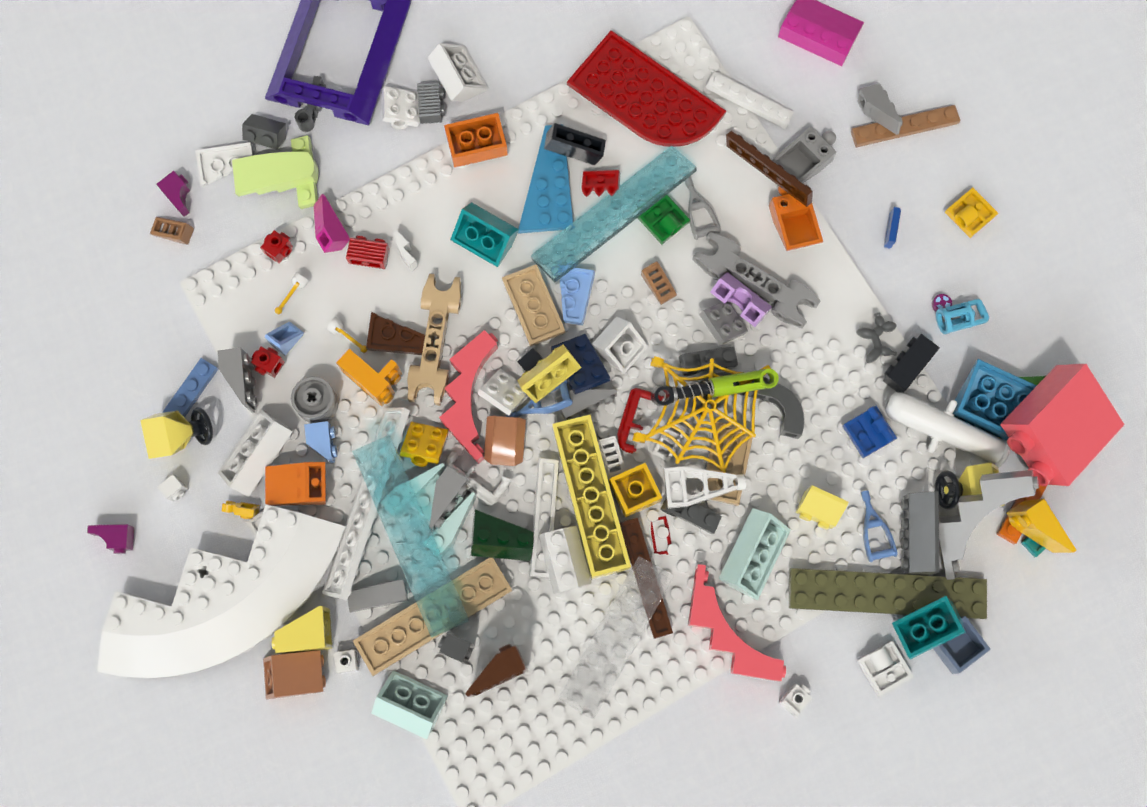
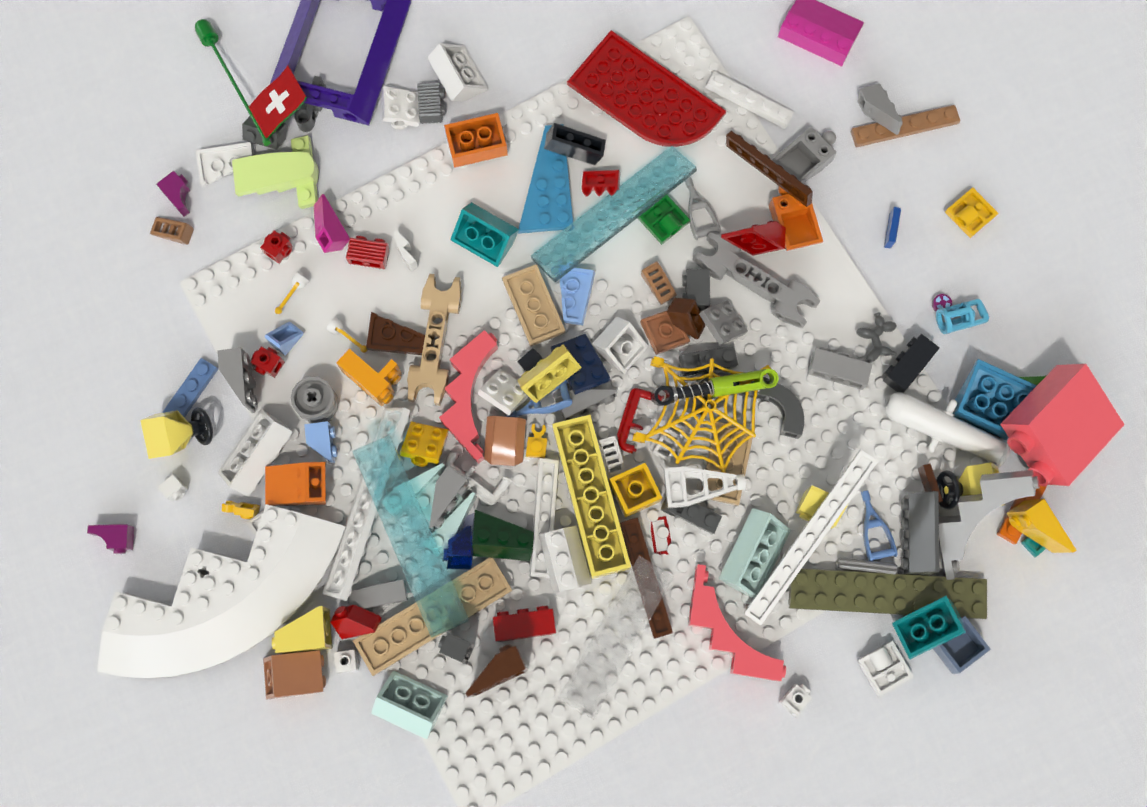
lavender arch [710,272,772,327] -> none
blue plate [842,406,897,458] -> none
none -> flag [195,19,307,146]
none -> red slope [330,605,382,639]
none -> clear blue slope [443,526,473,570]
none -> red brick [493,606,556,642]
none -> yellow plate [526,424,547,459]
none -> nougat plate [640,311,690,355]
none -> reddish brown slope [667,298,706,339]
none -> dark grey brick [682,269,710,311]
none -> red slope [721,221,786,256]
none -> white plate [744,449,878,625]
none -> light grey brick [808,347,873,390]
none -> light grey axle [838,558,897,575]
none -> reddish brown tile [918,463,943,503]

